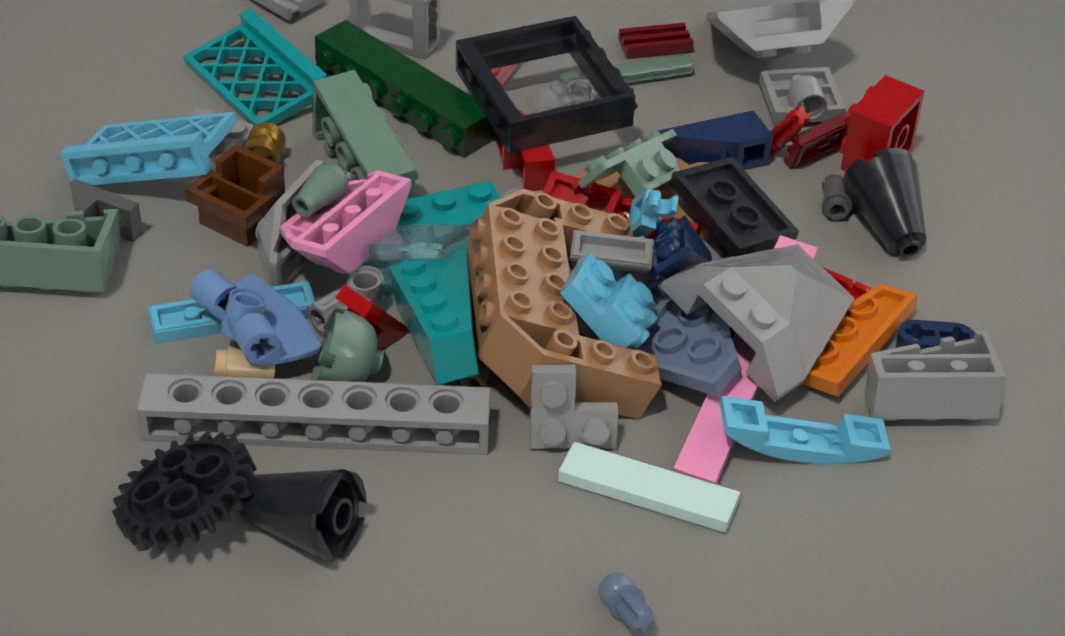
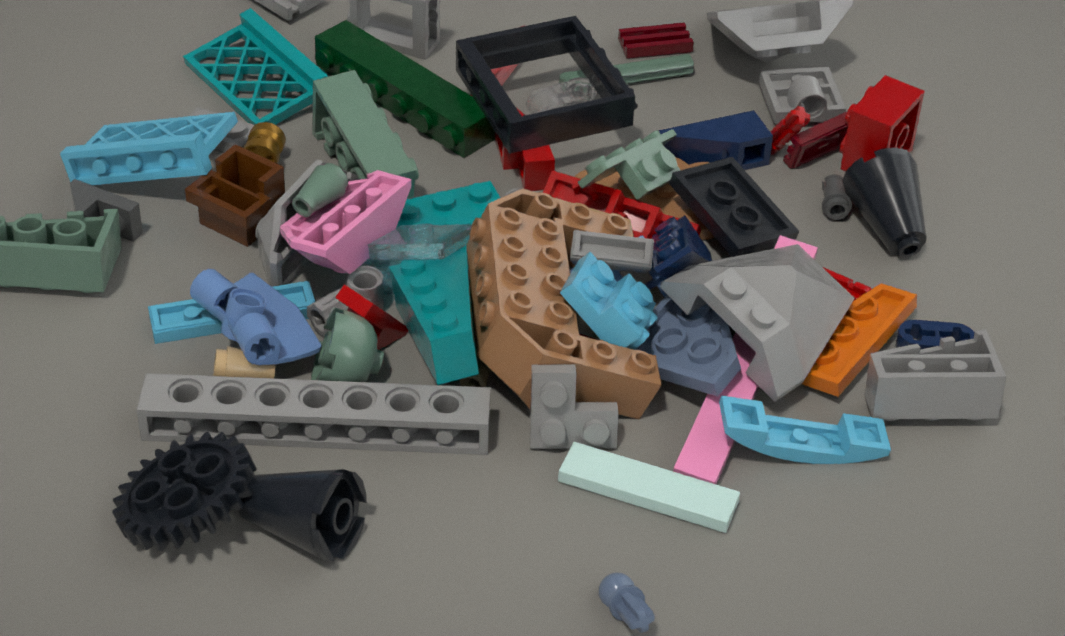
medium azure plate [629,188,679,237] -> none

